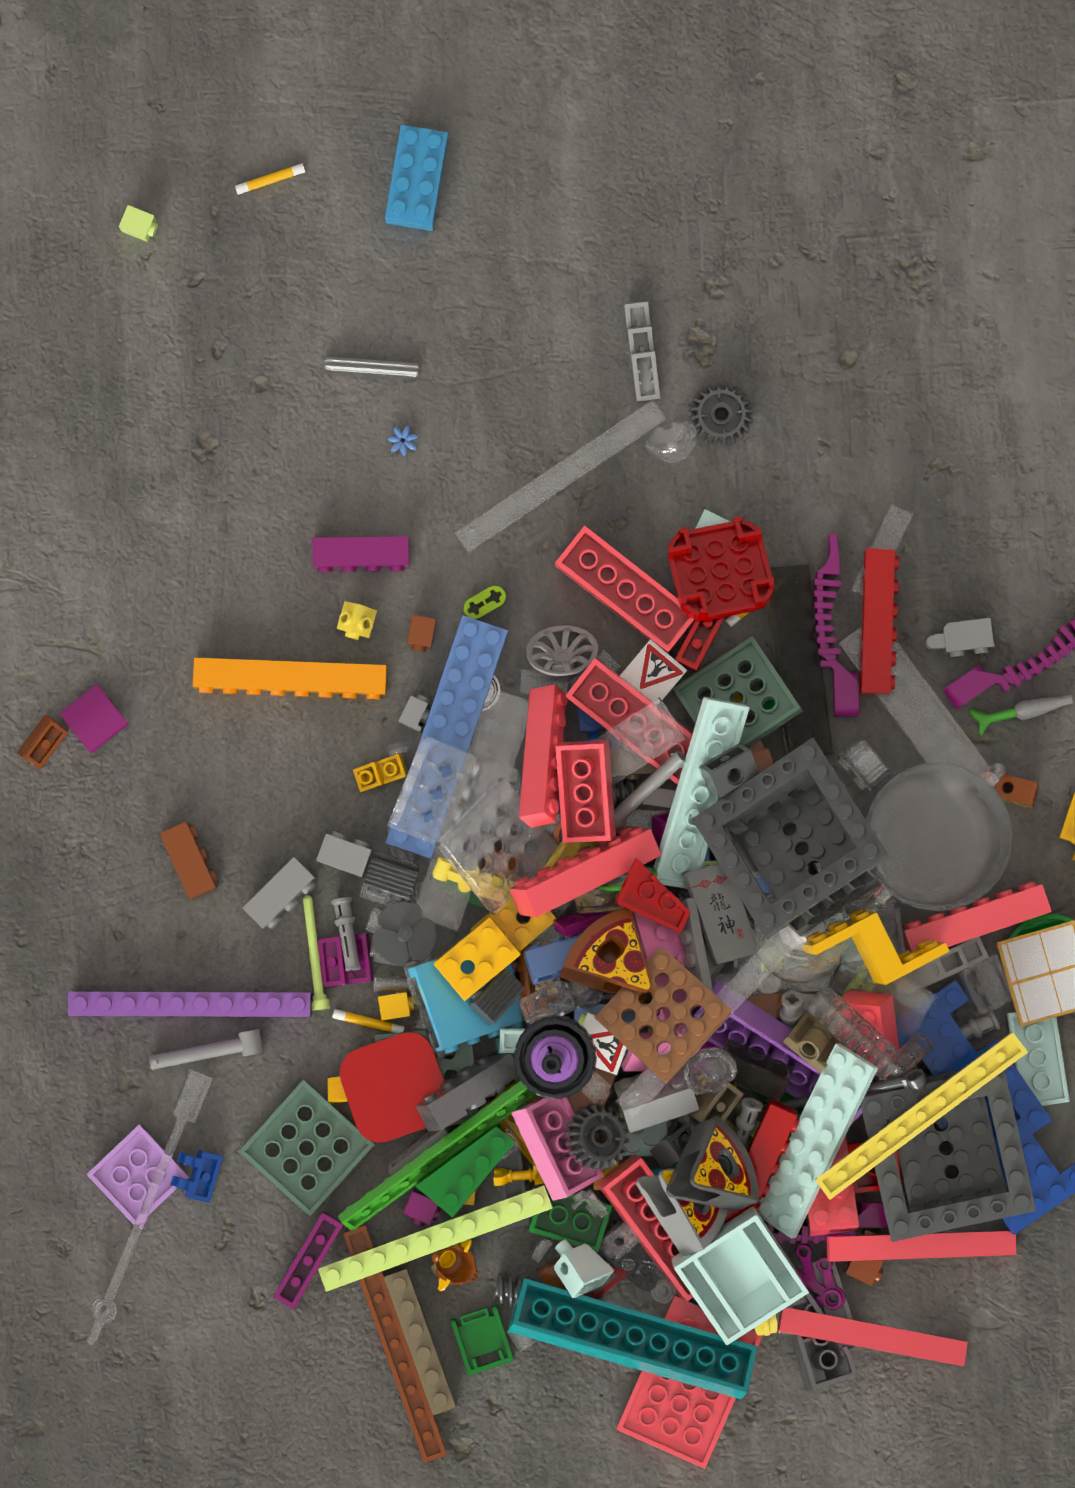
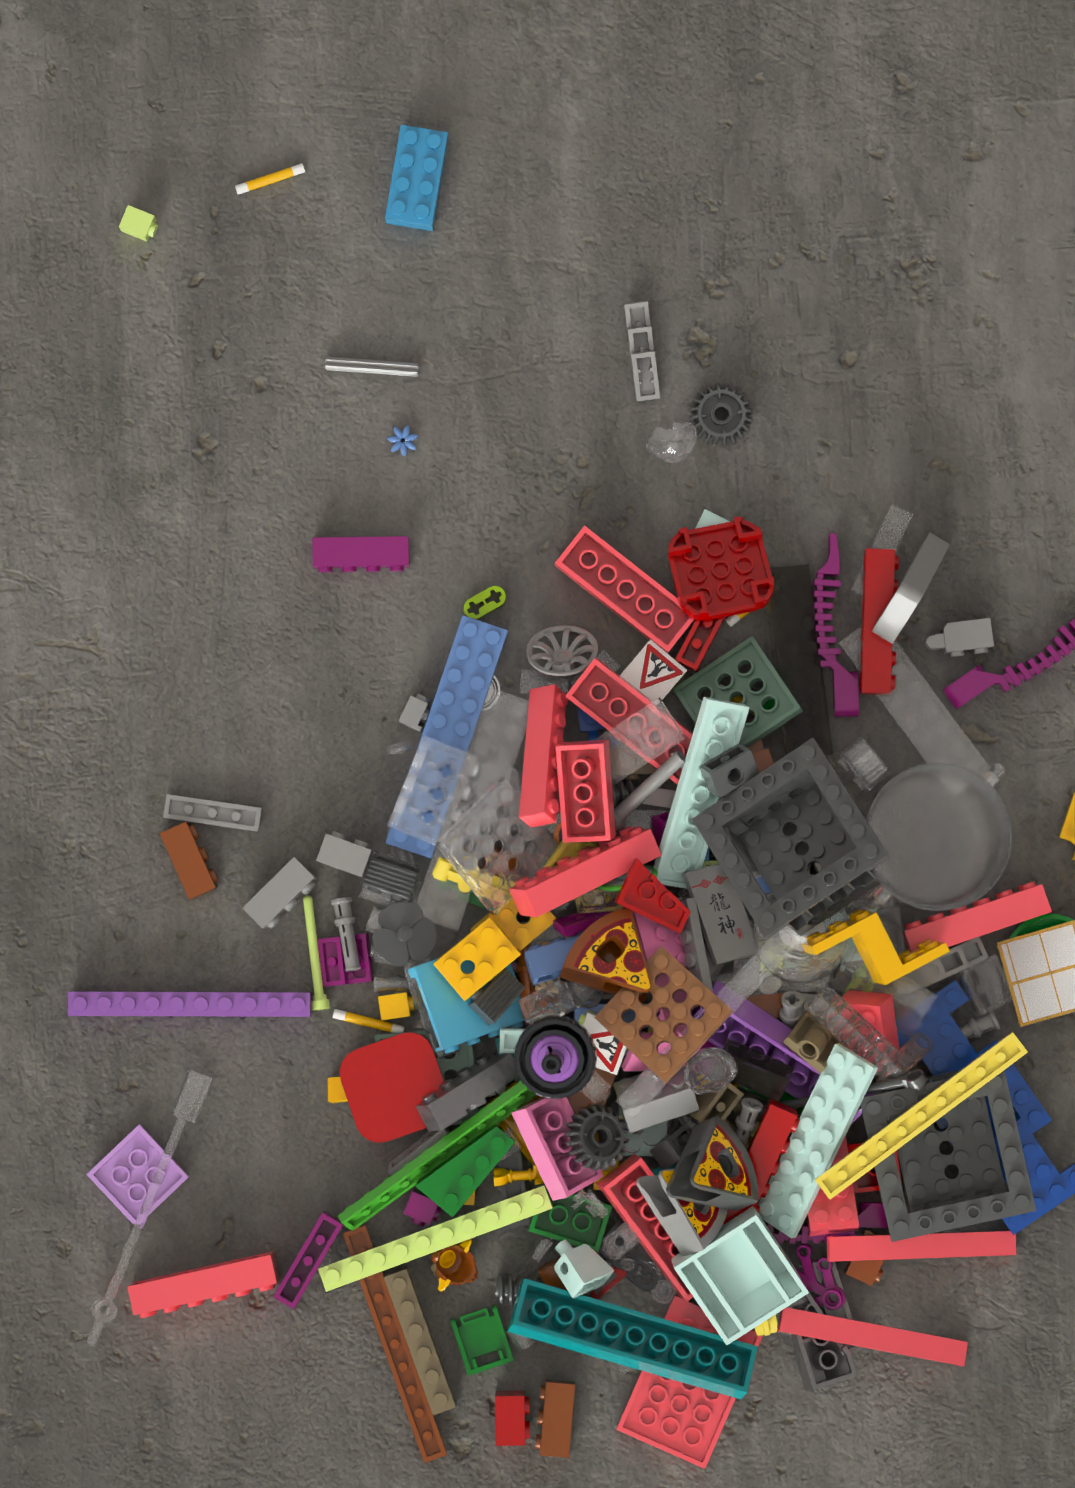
dark orange slope [18,715,69,770] -> none
magenta slope [59,684,129,754] -> none
light grey piece [149,1029,264,1070] -> none
blue plate [170,1150,223,1203] -> none
light orange brick [193,658,387,700] -> none
sand green piece [239,1080,375,1216] -> none
light yellow brick [337,601,377,640] -> none
yellow slope [353,753,409,792] -> none
dark orange brick [407,615,437,652] -> none
clear plate [455,400,666,554] -> none
light grey piece [970,694,1073,736] -> none
dark orange torso [982,774,1039,809] -> none
light aqua tile [1006,1012,1070,1106] -> none
none -> coral brick [127,1251,280,1318]
none -> light grey plate [163,794,262,832]
none -> red brick [495,1390,530,1446]
none -> dark orange brick [535,1379,575,1458]
none -> light grey beam [871,532,950,644]

